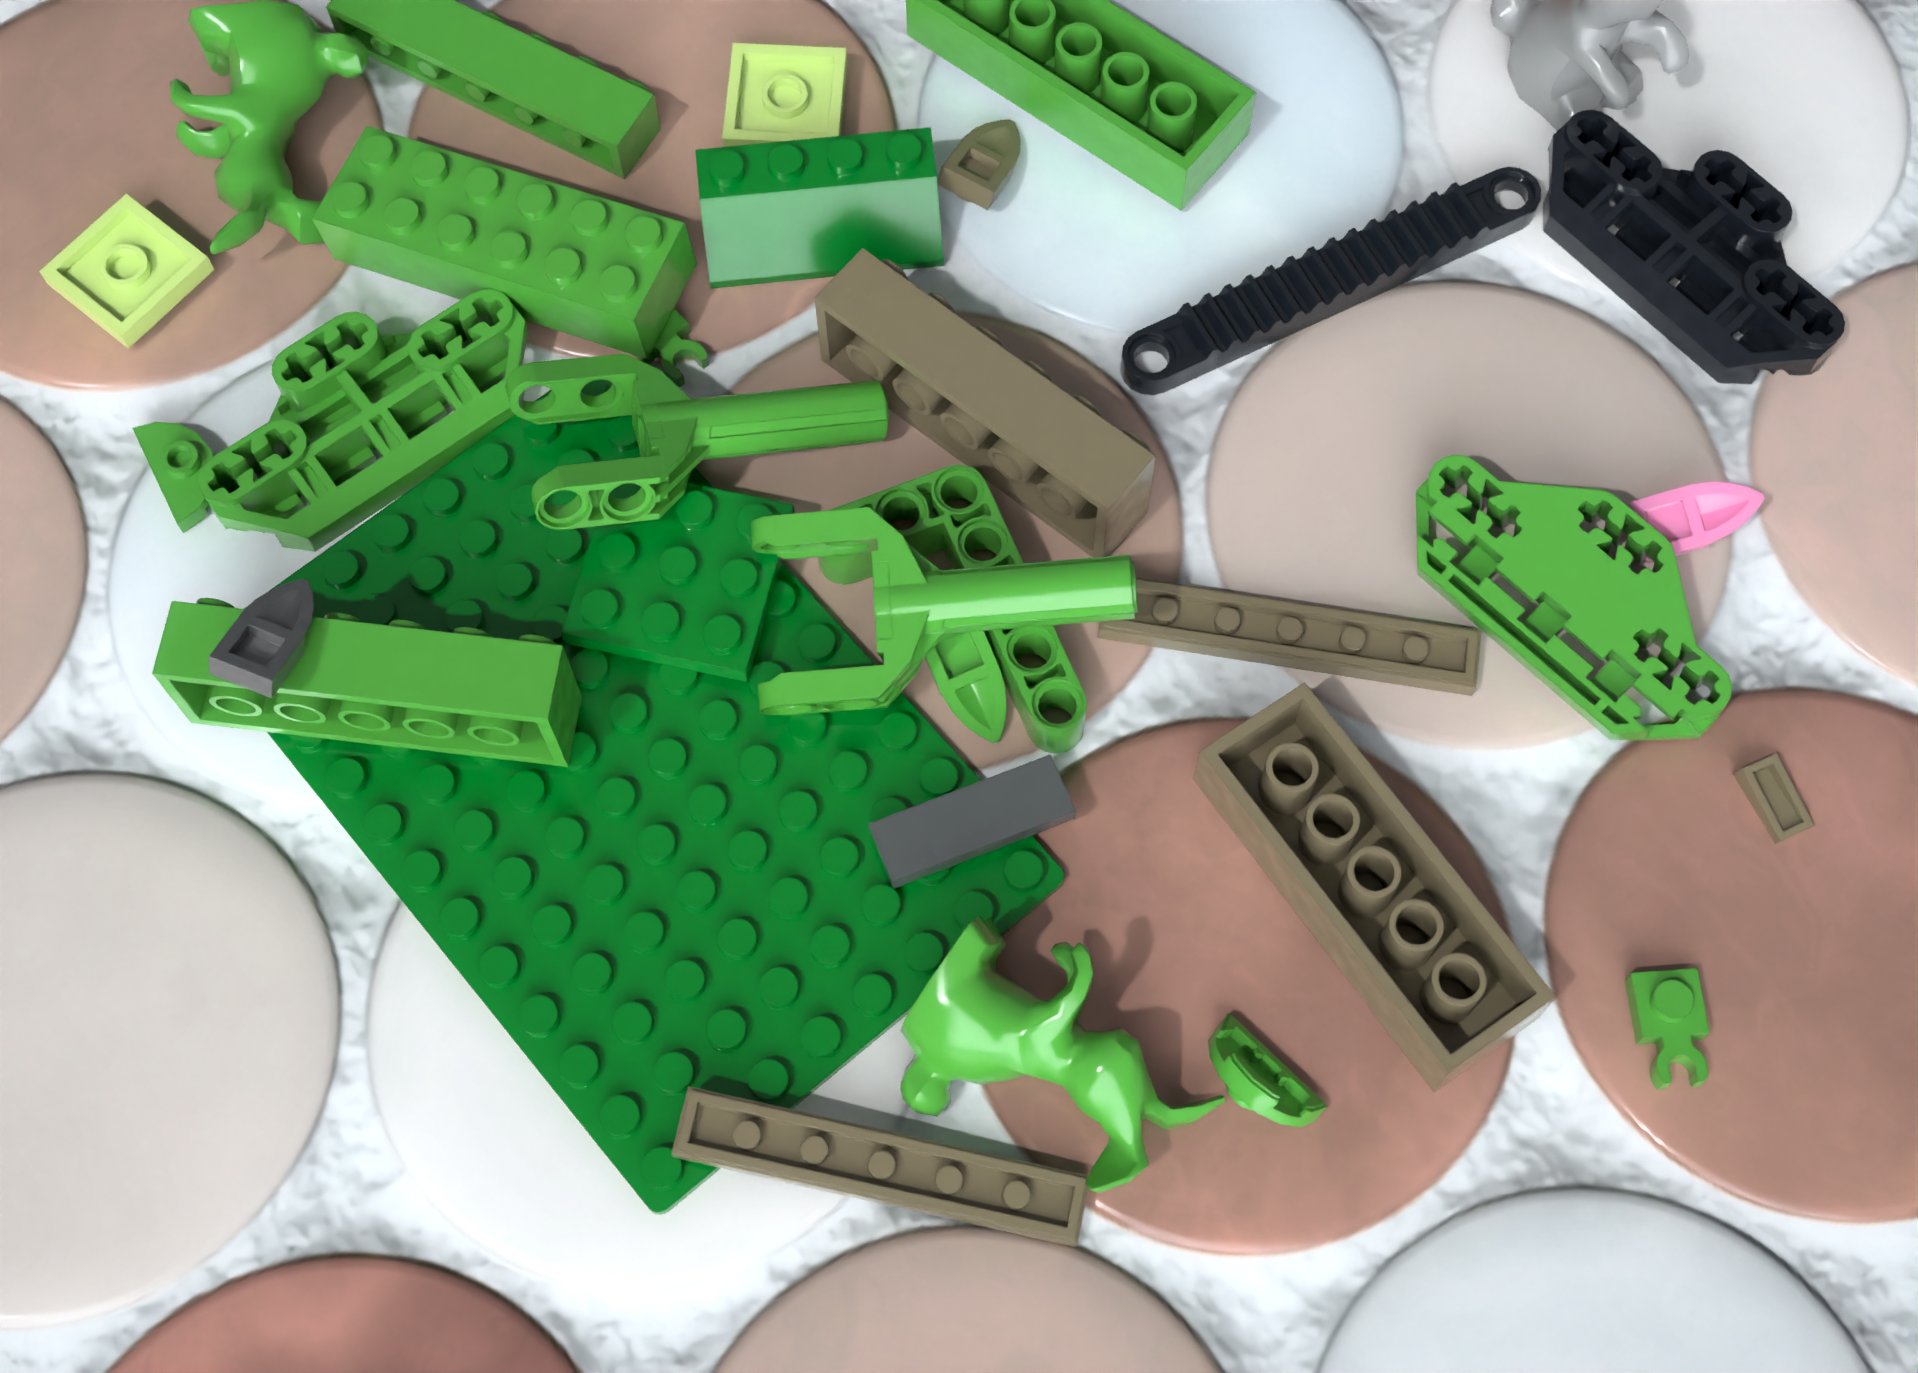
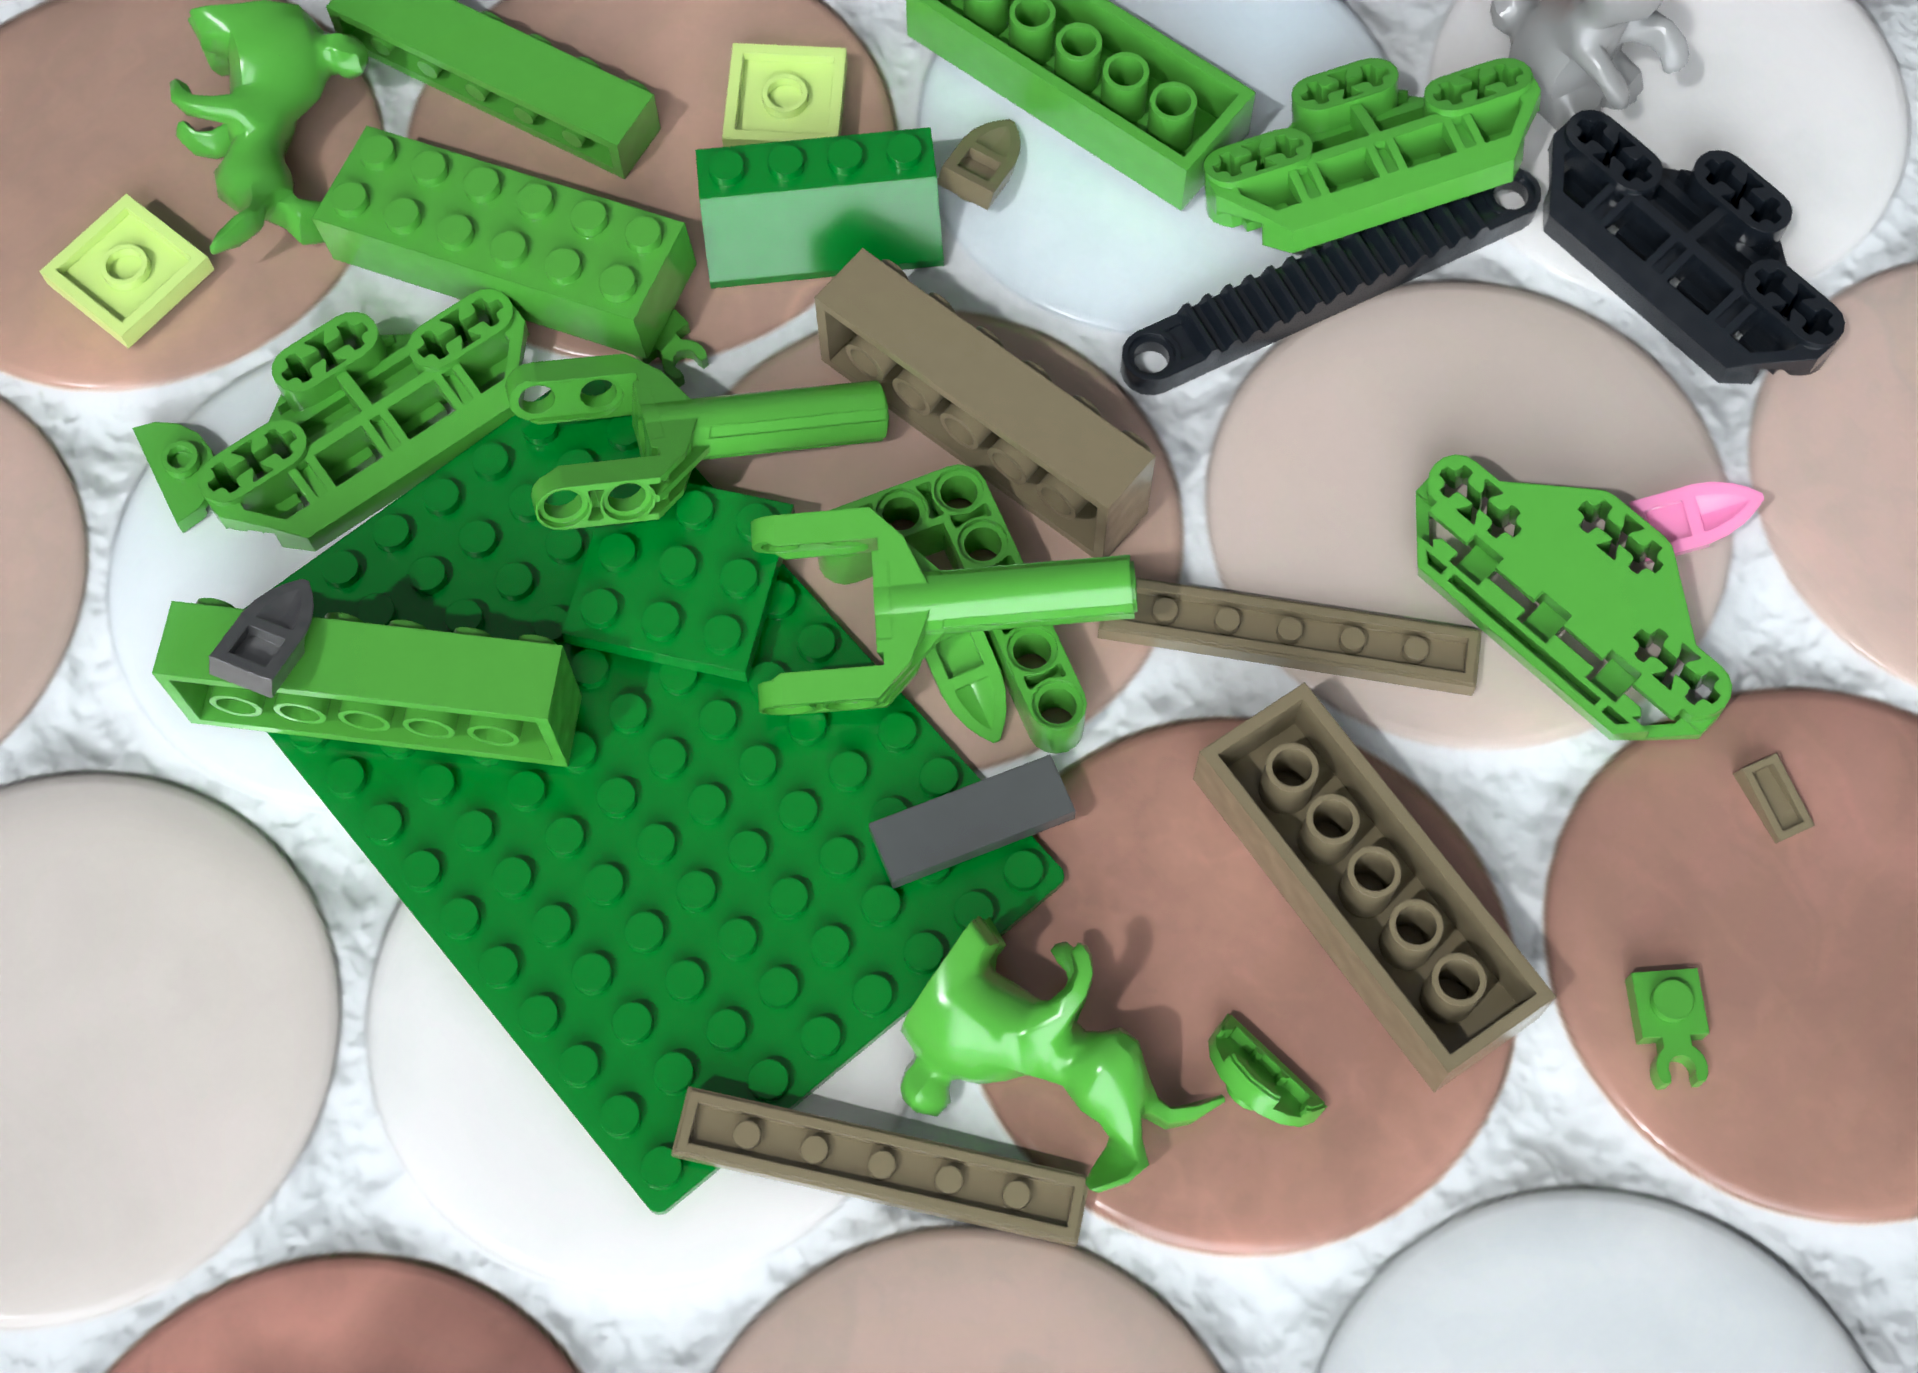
none -> bright green connector [1204,58,1541,253]

